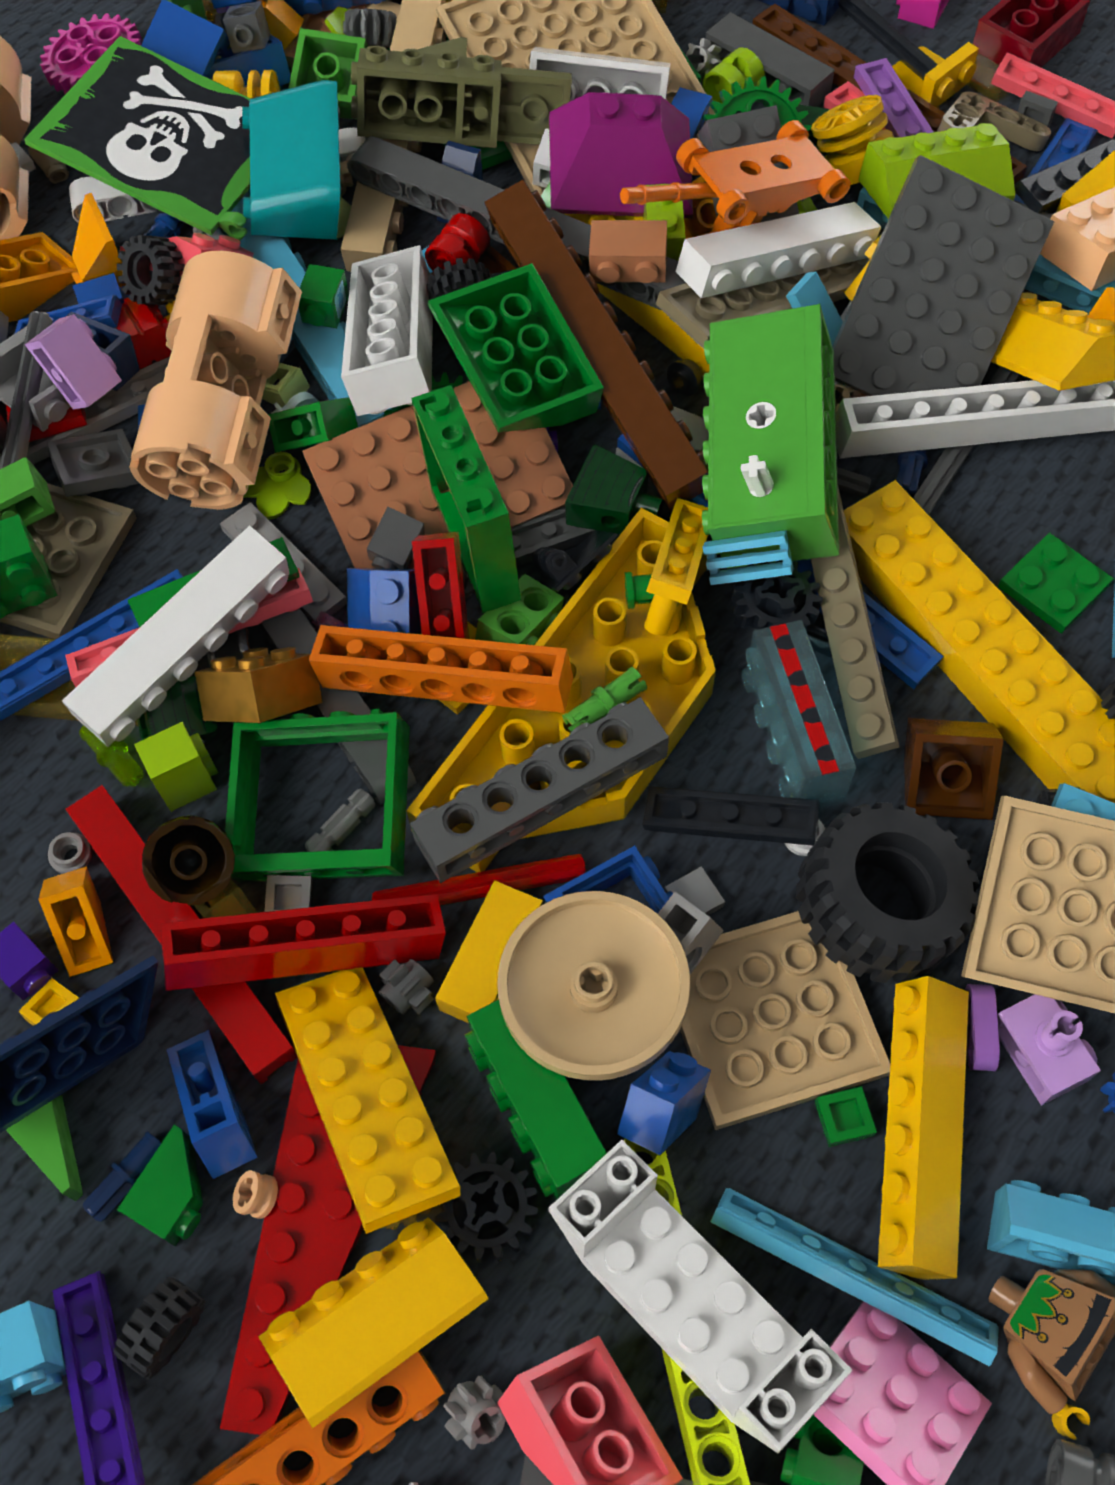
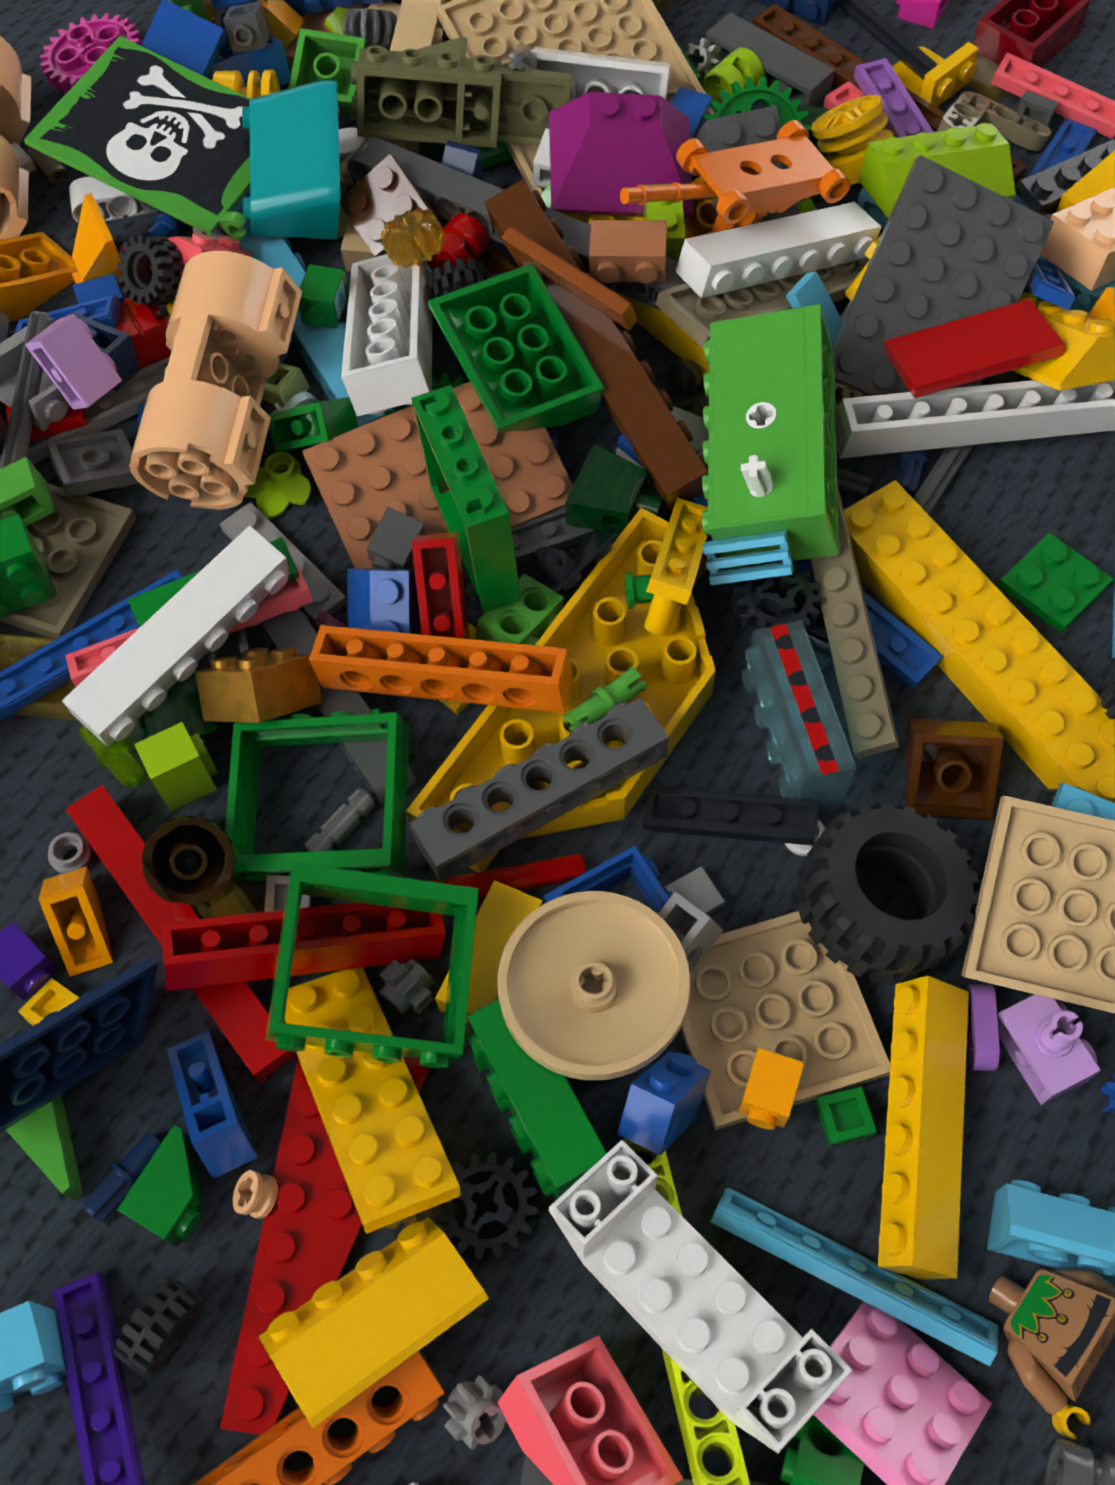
none -> green window [265,862,479,1068]
none -> plate [340,154,434,257]
none -> clear yellow gear [380,208,446,268]
none -> dark orange tile [501,227,638,331]
none -> dark grey axle [507,42,535,72]
none -> light orange brick [738,1047,804,1130]
none -> red tile [884,299,1065,398]
none -> blue tile [1027,258,1076,311]

